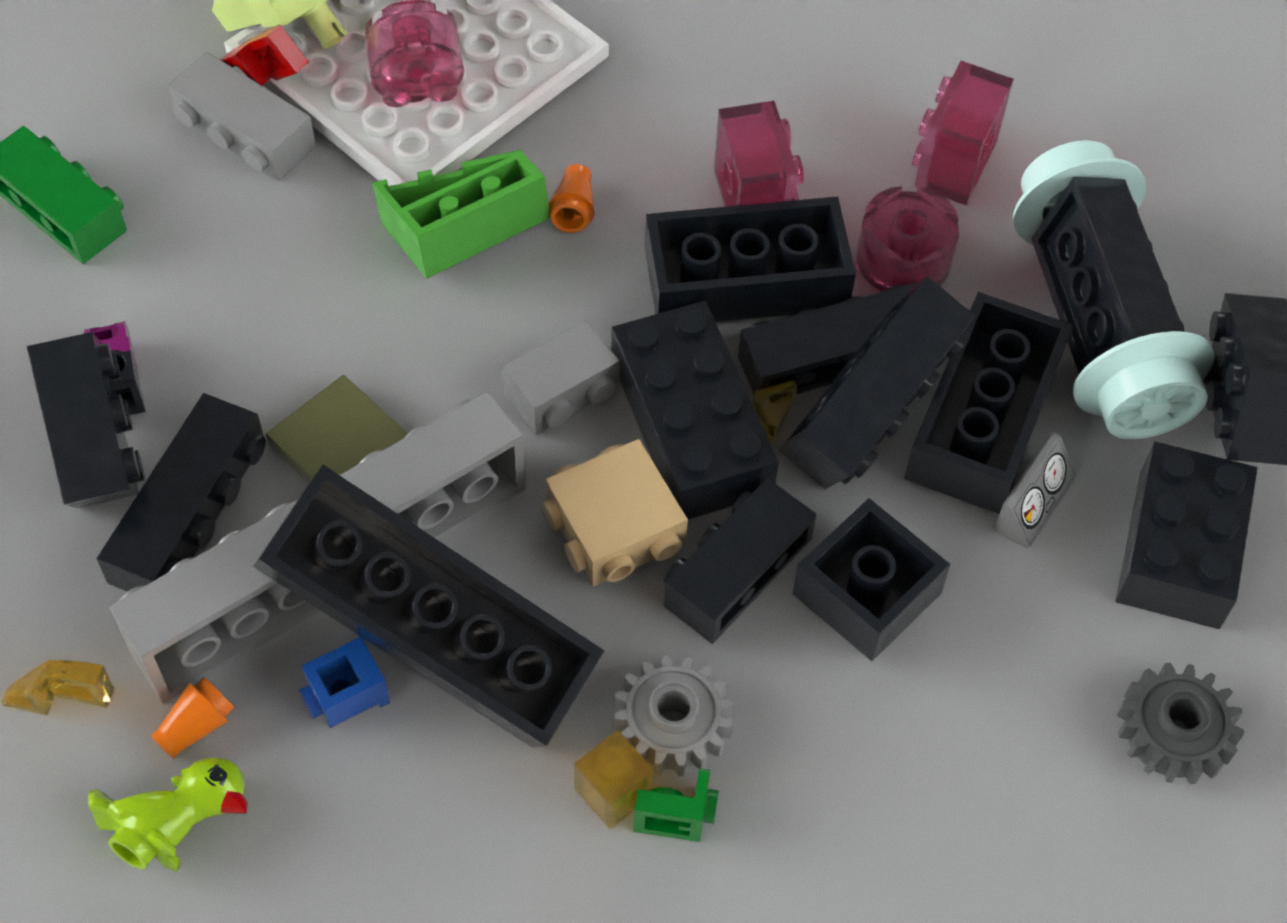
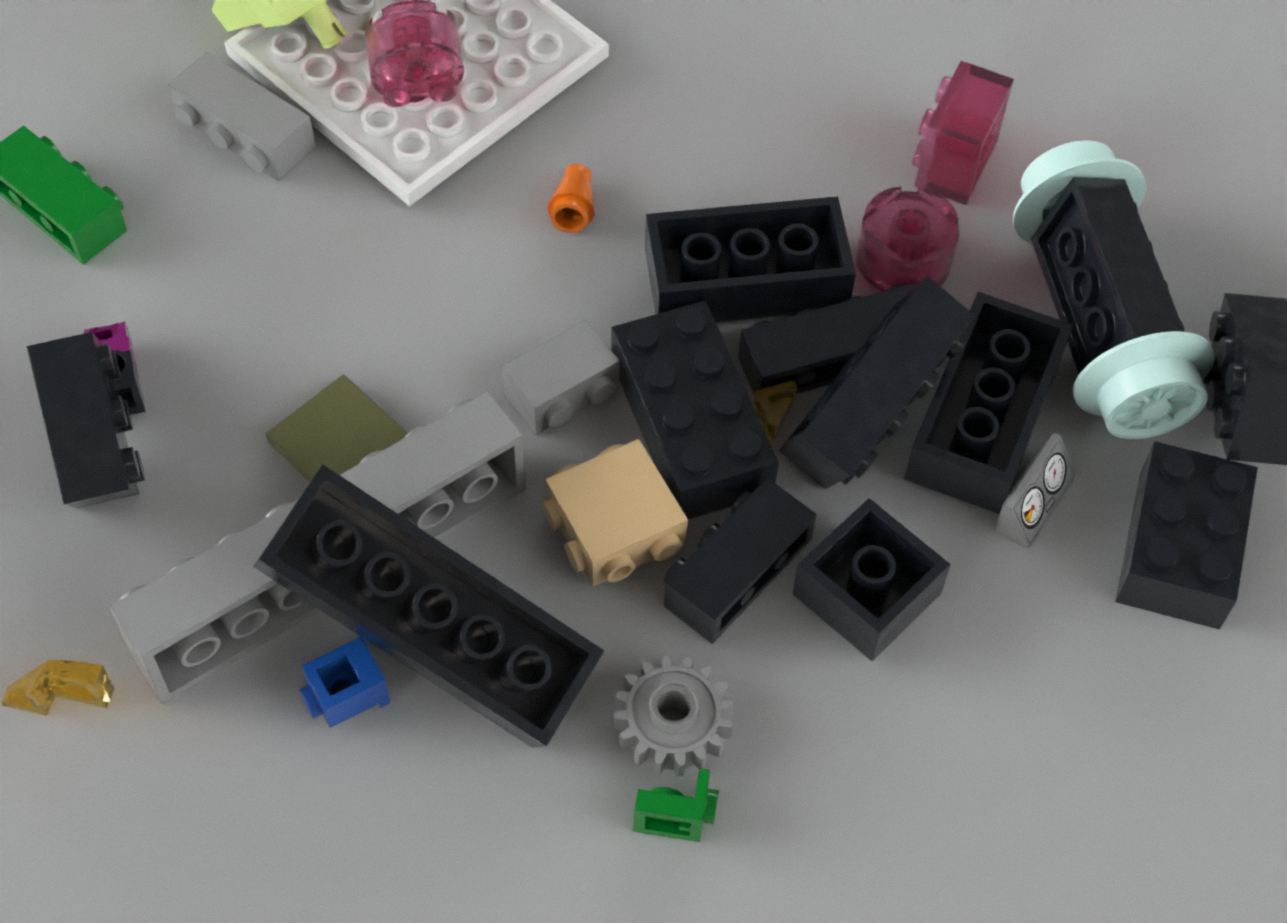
lime animal [88,758,248,872] -> none
black brick [96,393,266,591] -> none
orange cone [150,677,235,759] -> none
red slope [220,24,309,86] -> none
bright green wedge [372,150,551,279] -> none
clear yellow brick [574,730,654,829] -> none
clear pink brick [714,100,804,207] -> none
dark grey gear [1117,662,1244,784] -> none

